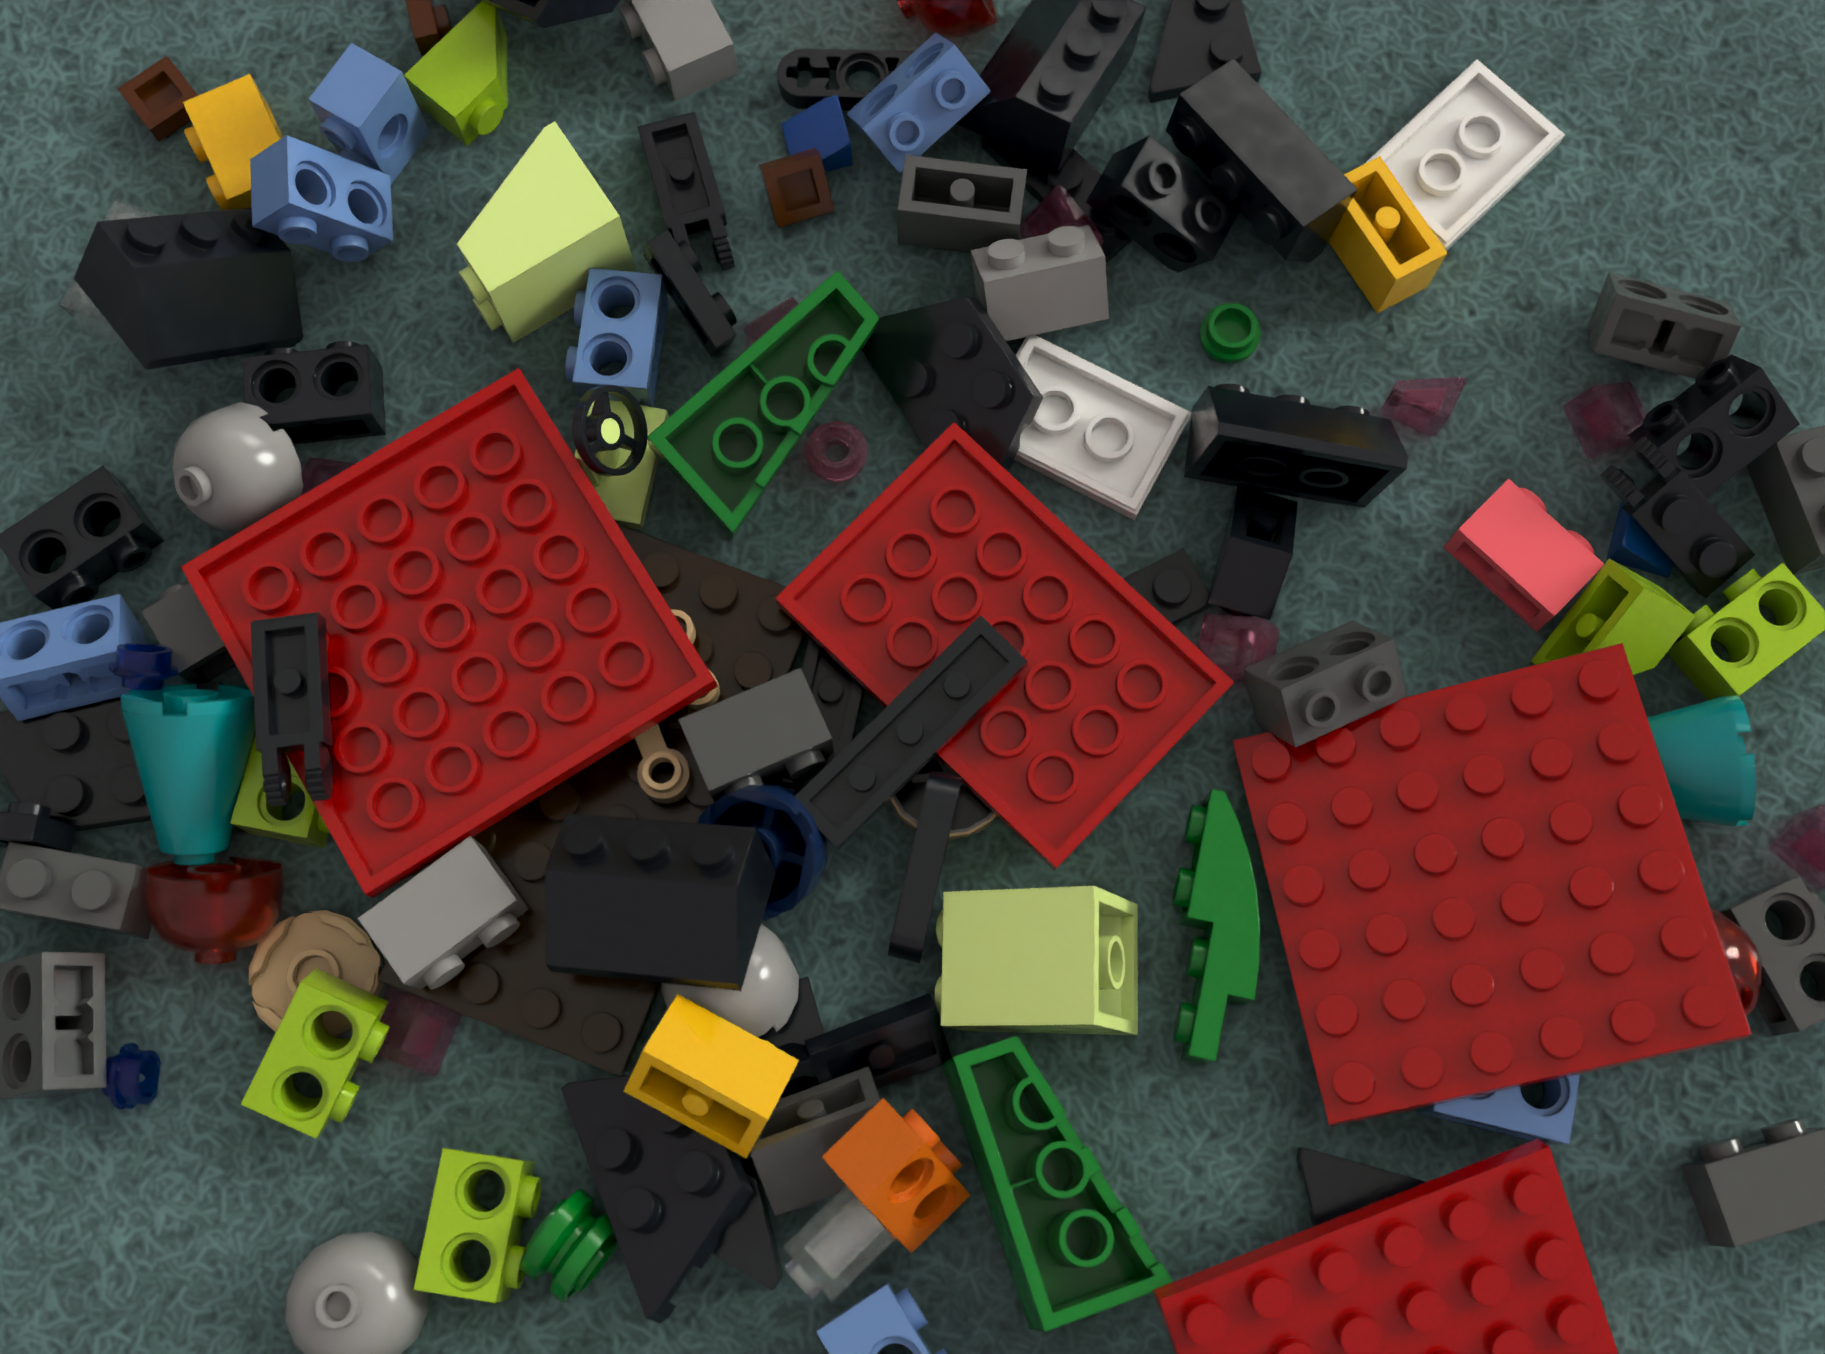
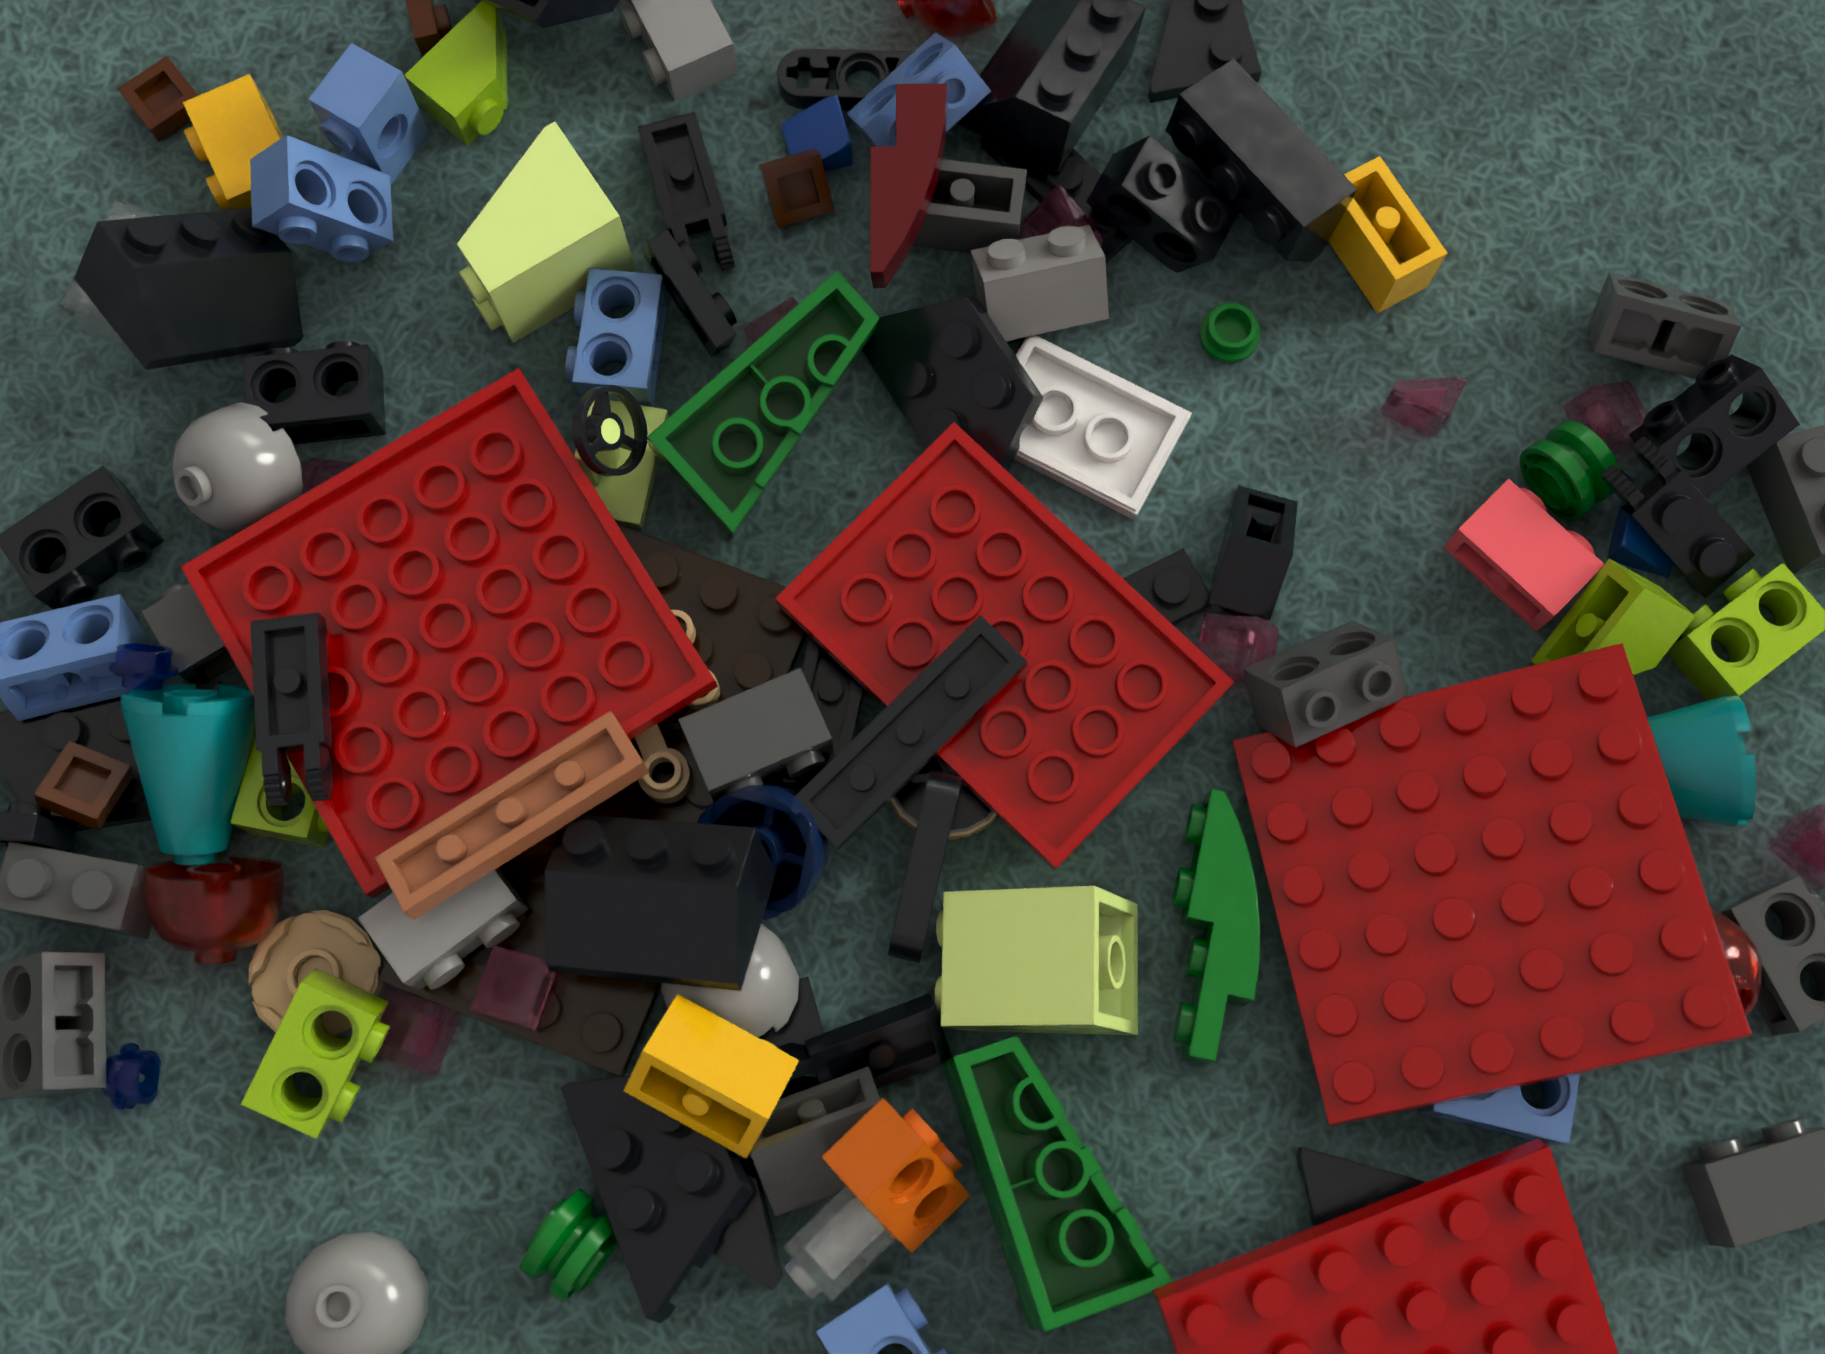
lime brick [413,1148,542,1303] -> none
clear pink plate [806,421,868,482] -> none
black slope [1184,384,1408,508] -> none
white tile [1366,60,1565,251] -> none
none -> reddish brown plate [34,741,133,830]
none -> nougat plate [375,711,649,920]
none -> clear pink slope [470,946,556,1030]
none -> dark red slope [870,84,947,288]
none -> green wheel [1520,420,1619,521]

